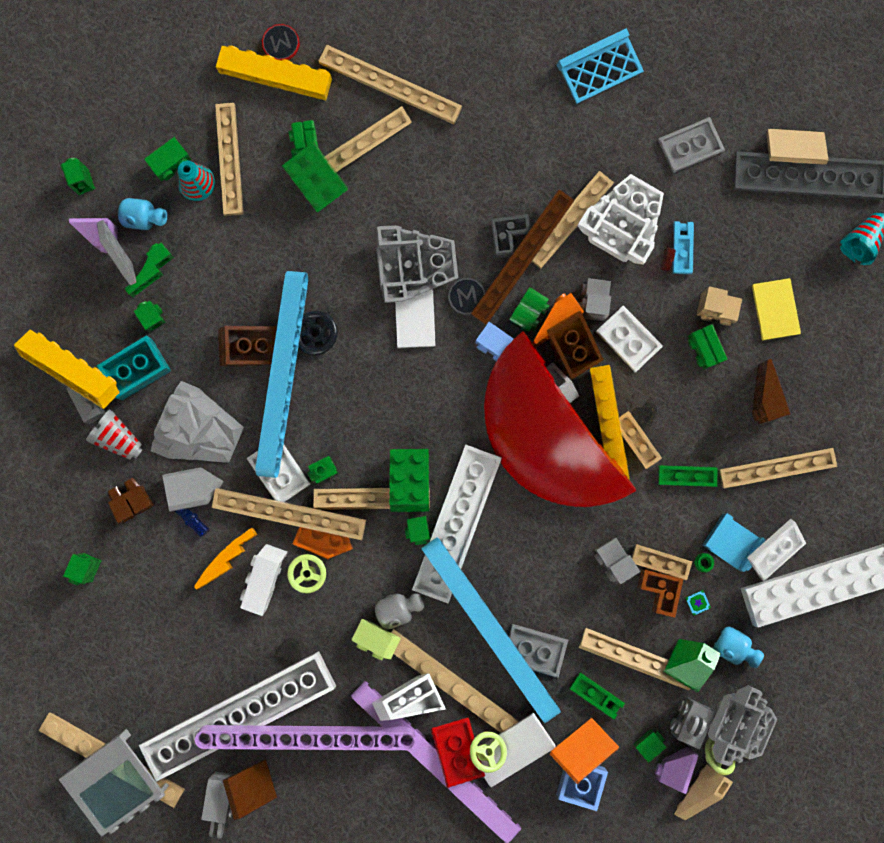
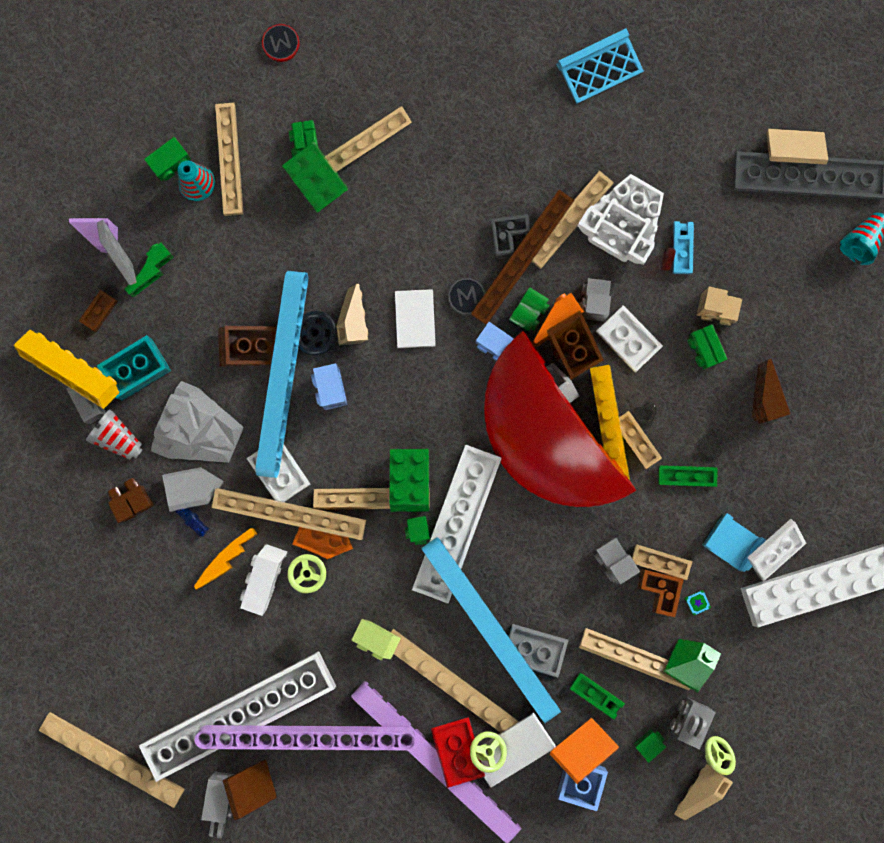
panel [59,729,169,837] -> none
green brick [61,158,96,195] -> none
green brick [63,553,102,585] -> none
medium azure piece [118,198,167,230] -> none
green brick [134,301,166,333] -> none
yellow brick [216,45,332,101] -> none
green brick [307,456,339,484] -> none
tan plate [319,45,462,125] -> none
white wedge [372,674,446,721] -> none
light grey piece [375,593,424,630] -> none
light grey wedge [376,225,458,303] -> none
lavender slope [655,747,698,794] -> none
light grey tile [658,117,725,173] -> none
green plate [694,553,714,572] -> none
light grey wedge [708,685,777,766] -> none
medium azure piece [713,627,764,668] -> none
tan plate [719,448,837,489] -> none
light yellow tile [752,278,801,341] -> none
none -> reddish brown plate [79,290,118,332]
none -> light blue brick [311,363,348,410]
none -> tan slope [336,284,368,345]

